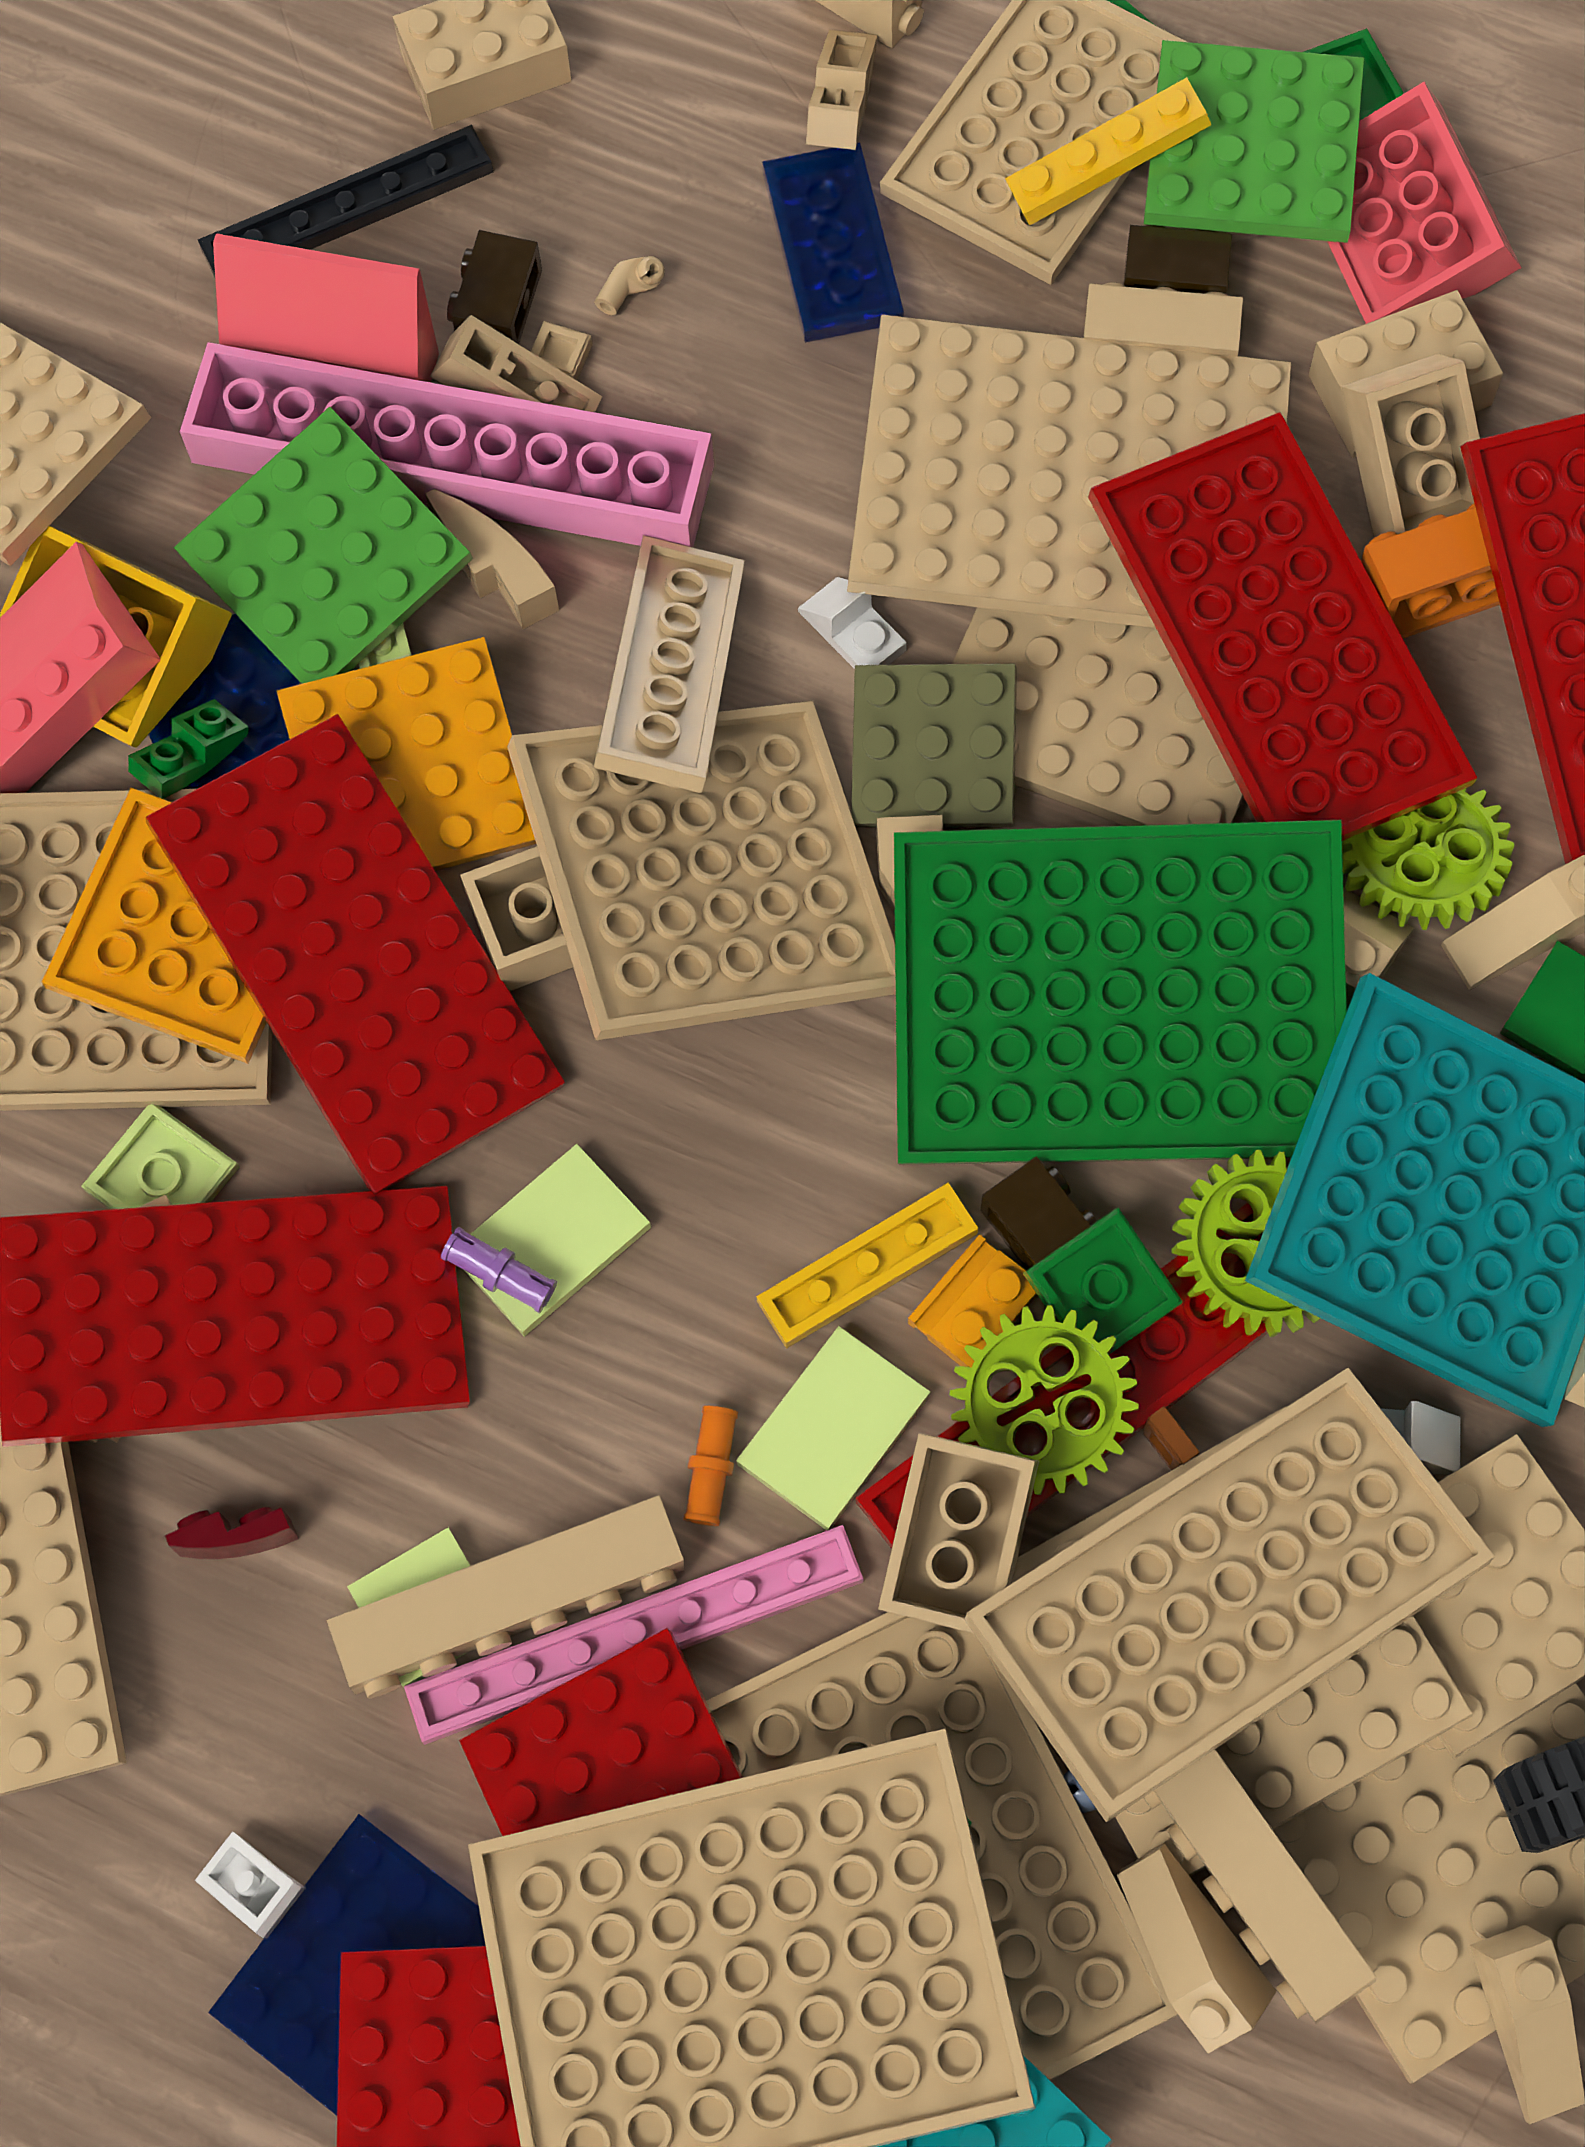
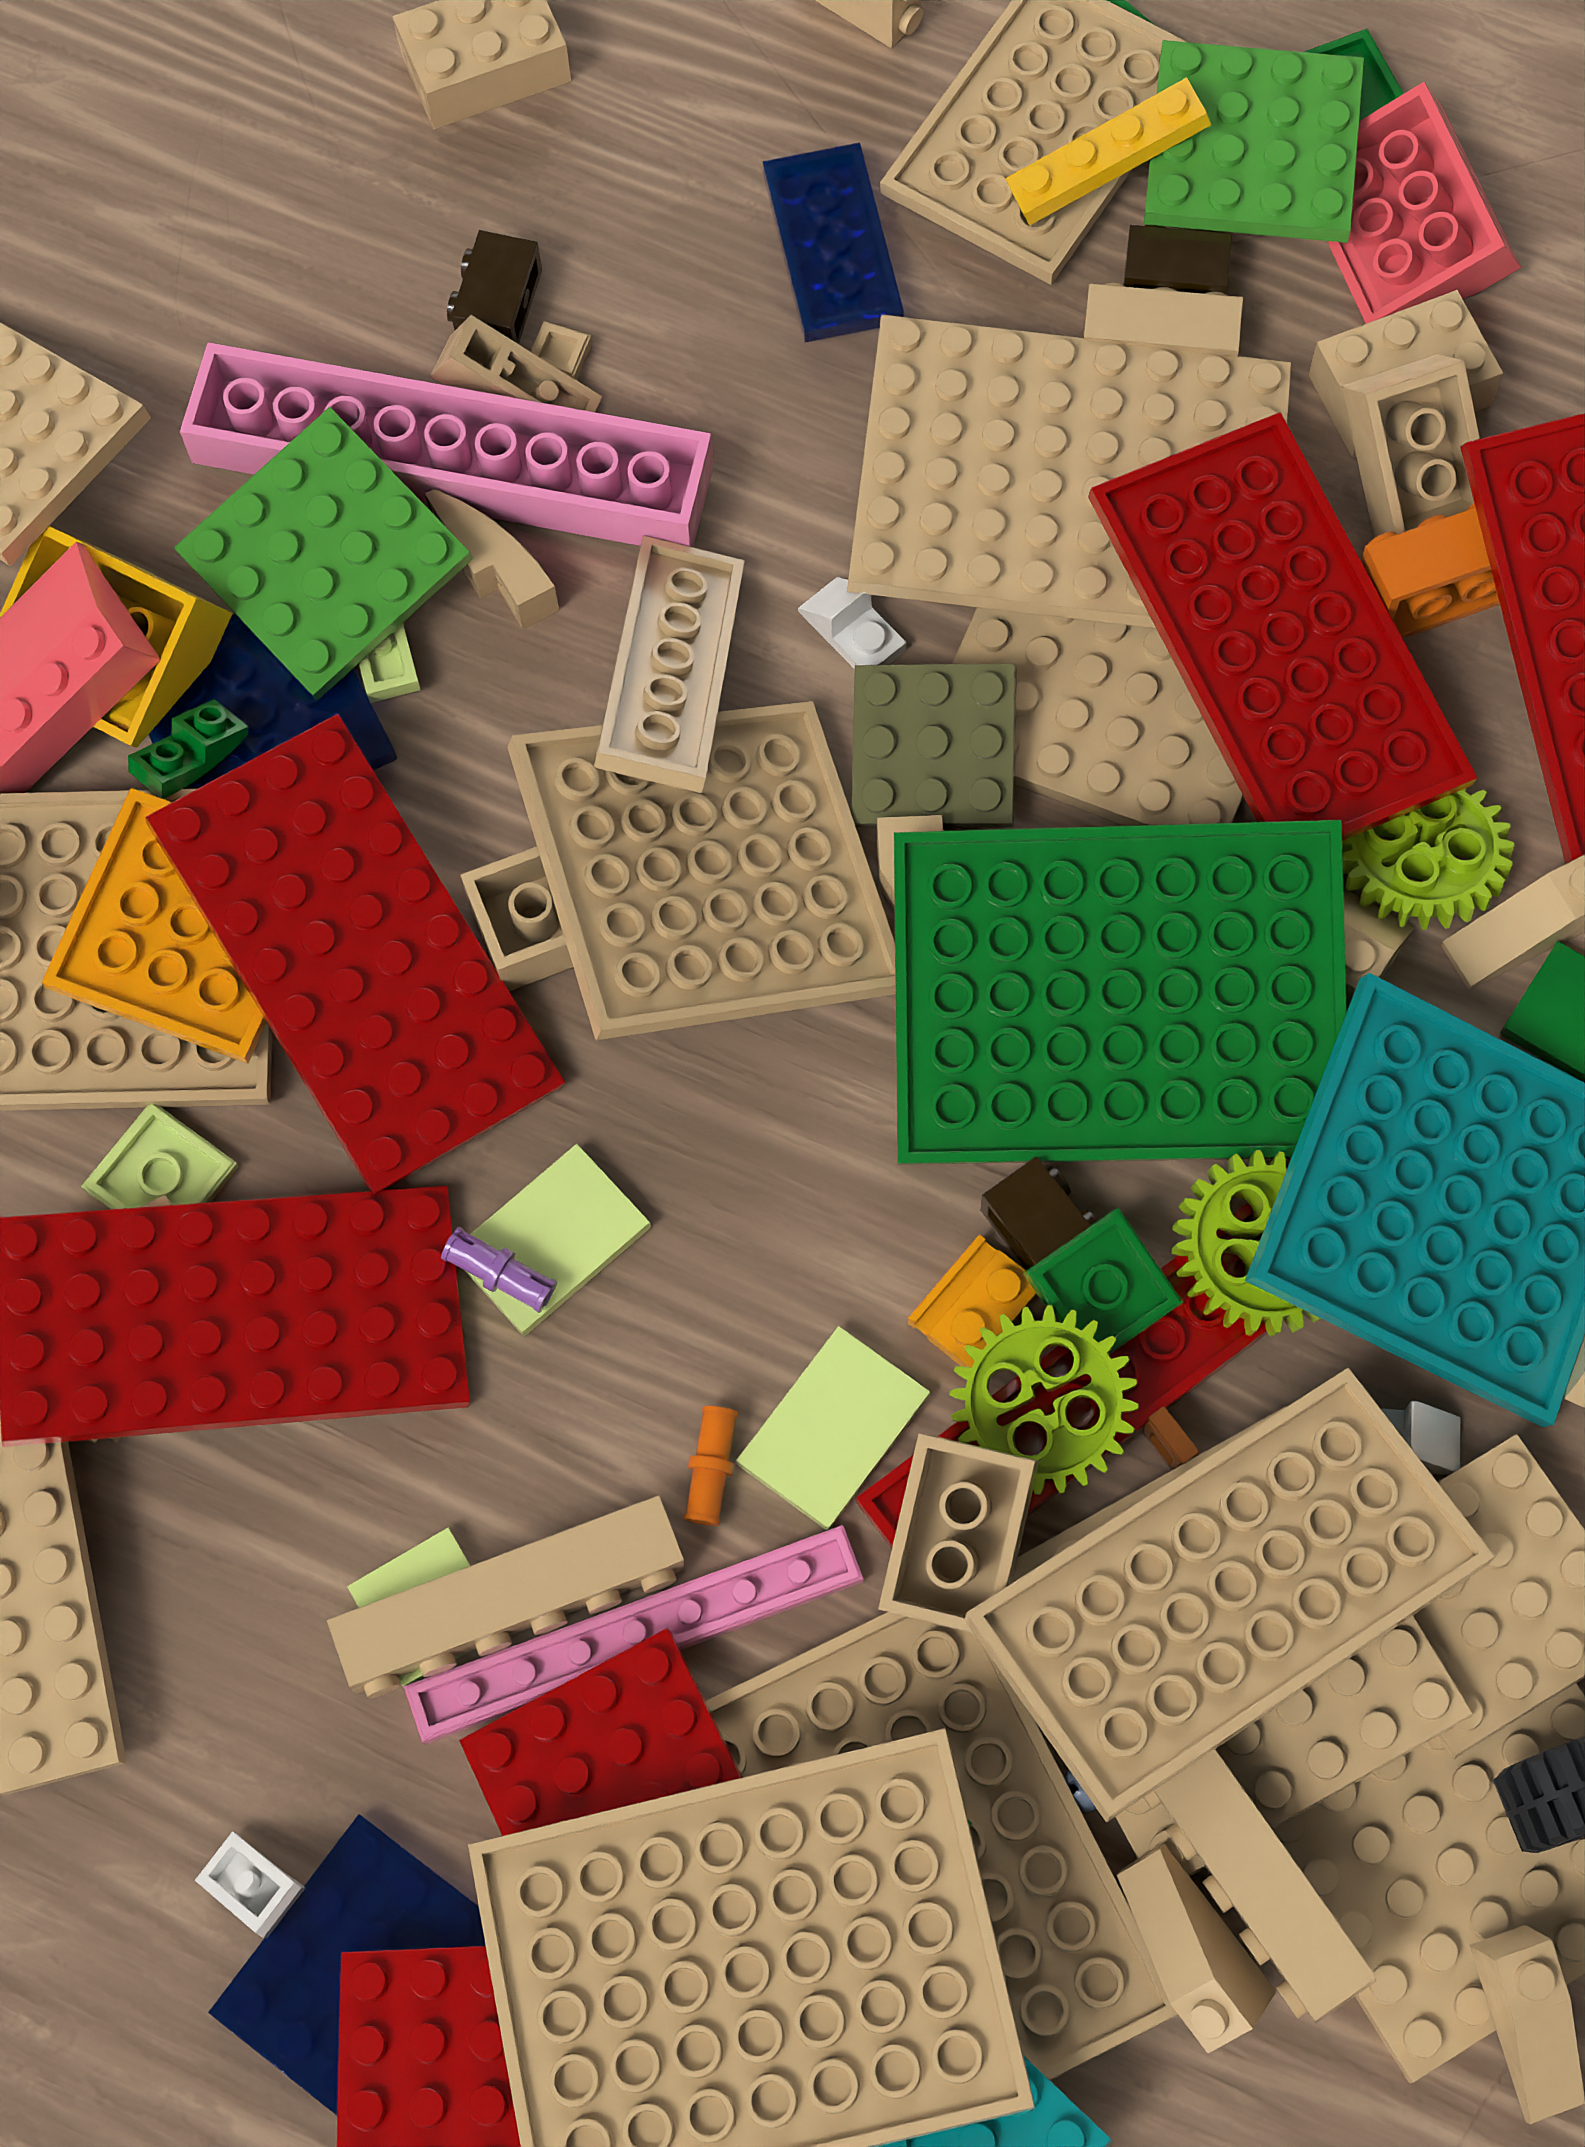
dark red slope [164,1507,299,1559] -> none
black tile [198,124,494,277] -> none
coral slope [213,234,439,383] -> none
light orange plate [276,637,536,871] -> none
tan arm [594,256,665,315] -> none
yellow plate [756,1182,978,1349] -> none
tan slope [806,30,878,150] -> none

